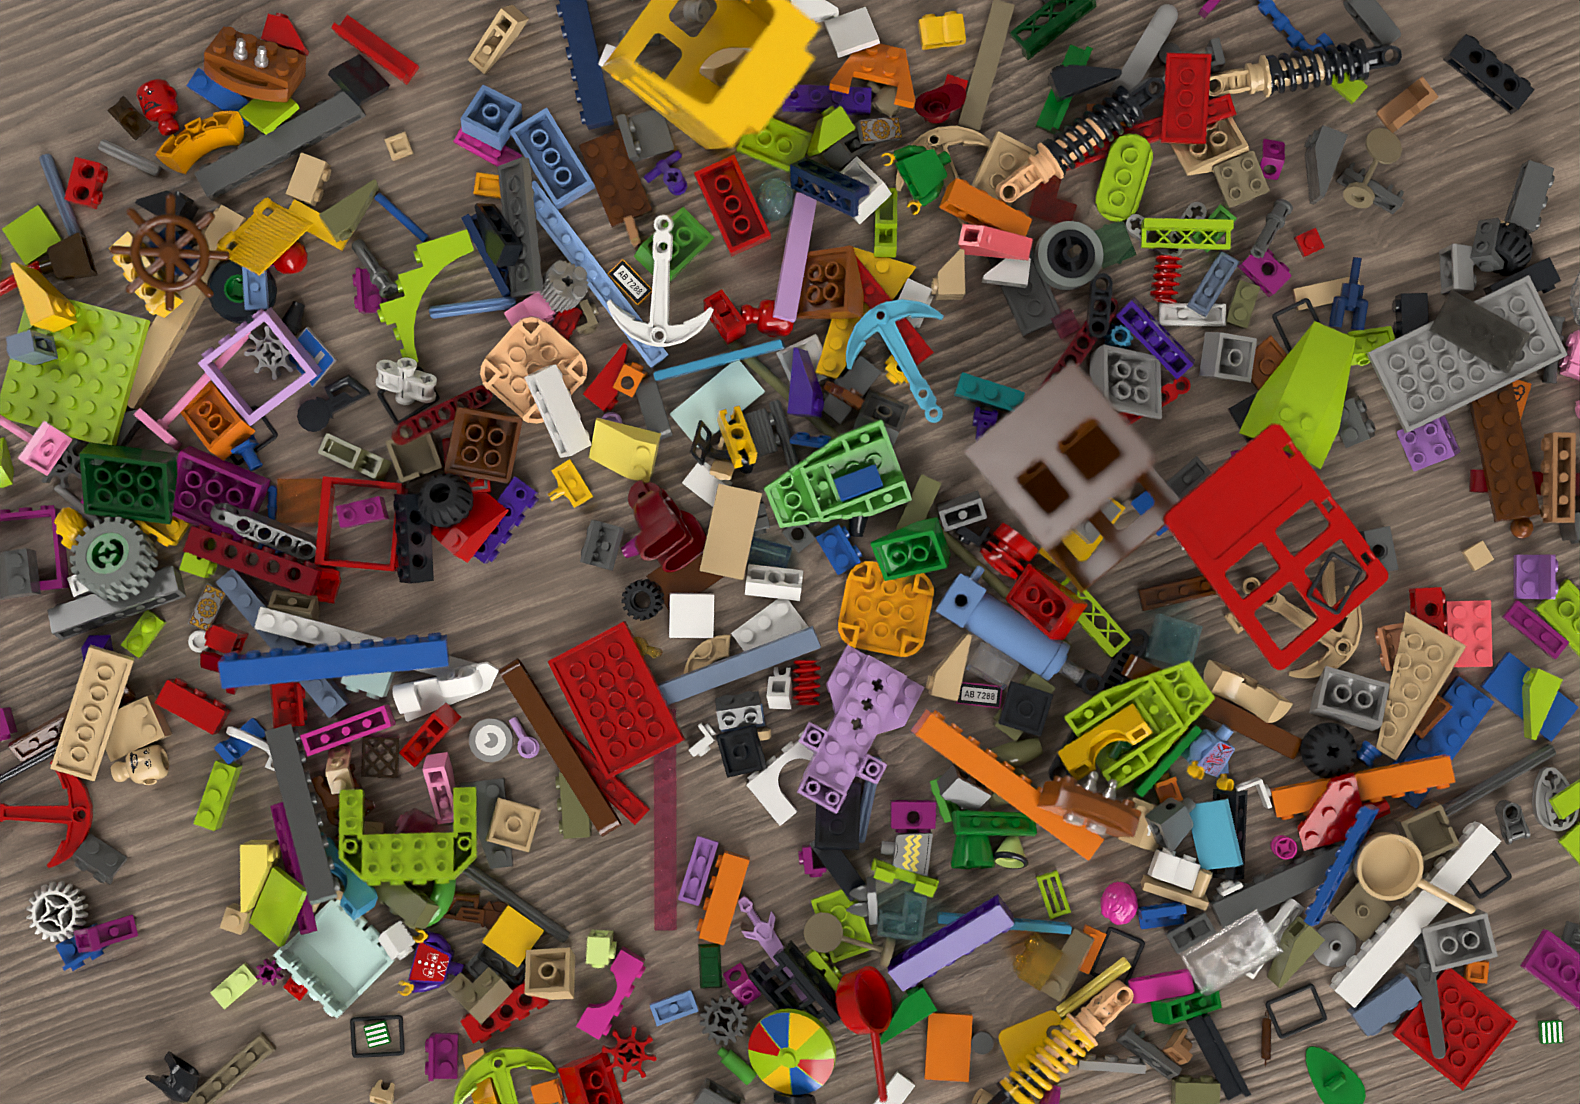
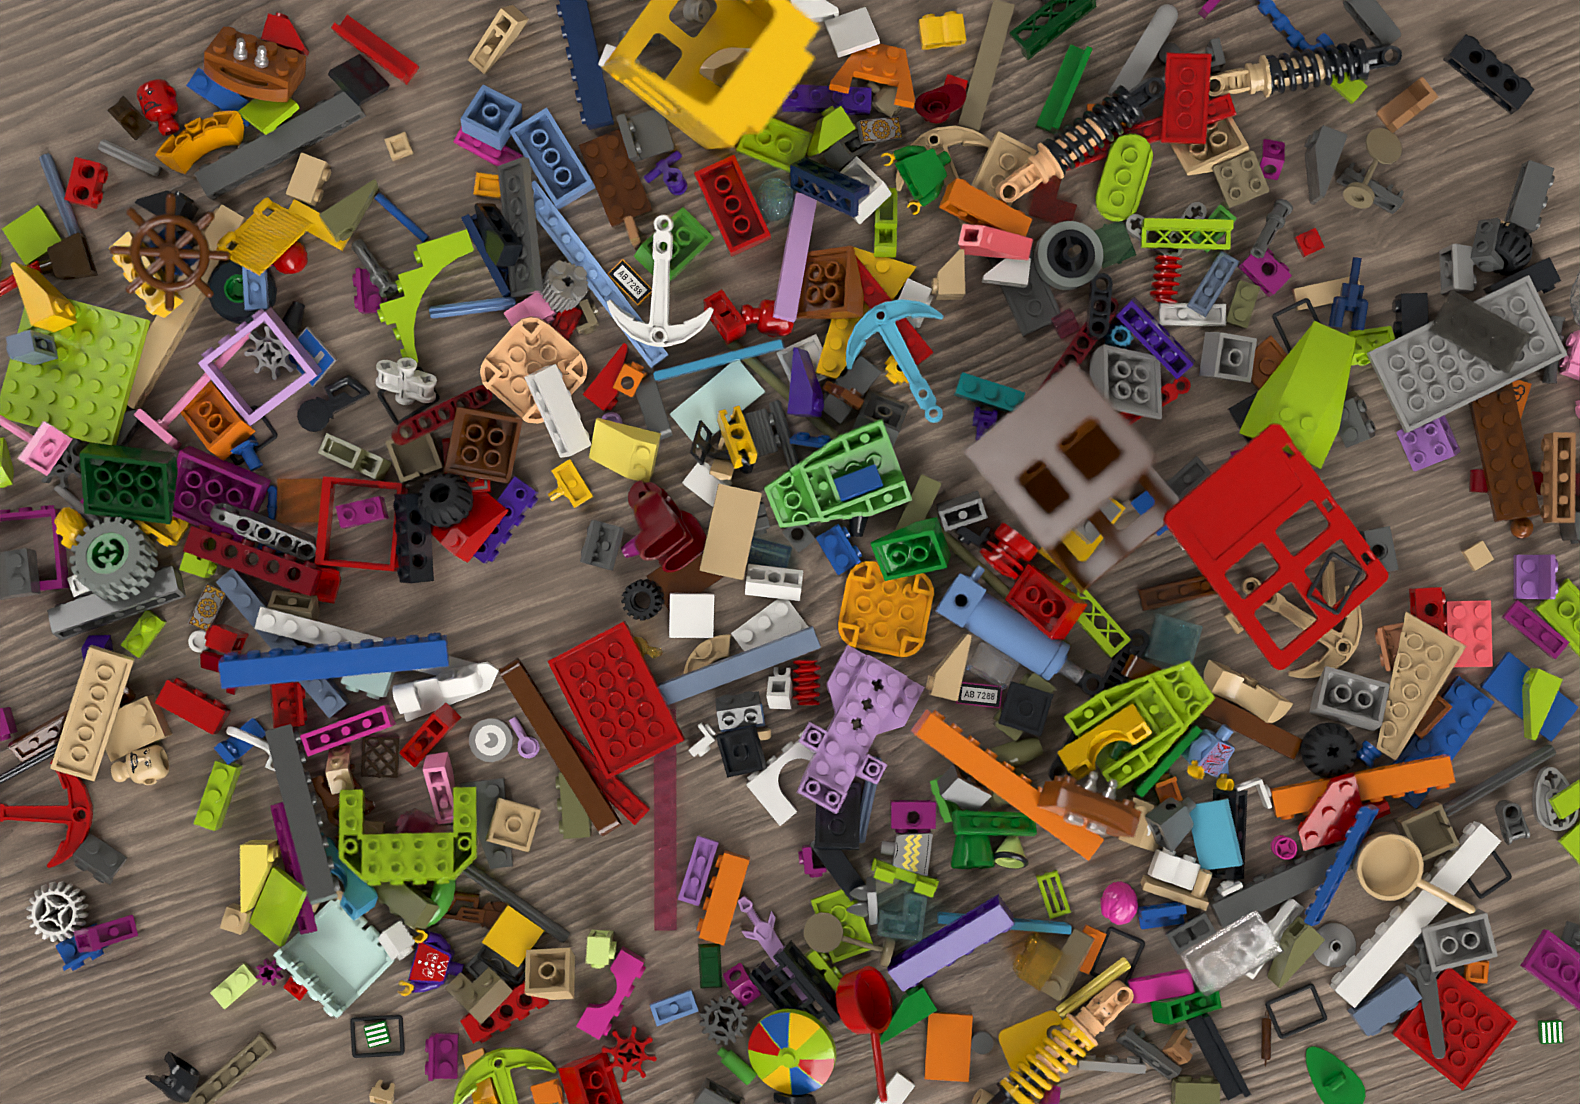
black slope [1048,64,1122,102] -> none
dark tan plate [1330,880,1393,942] -> none

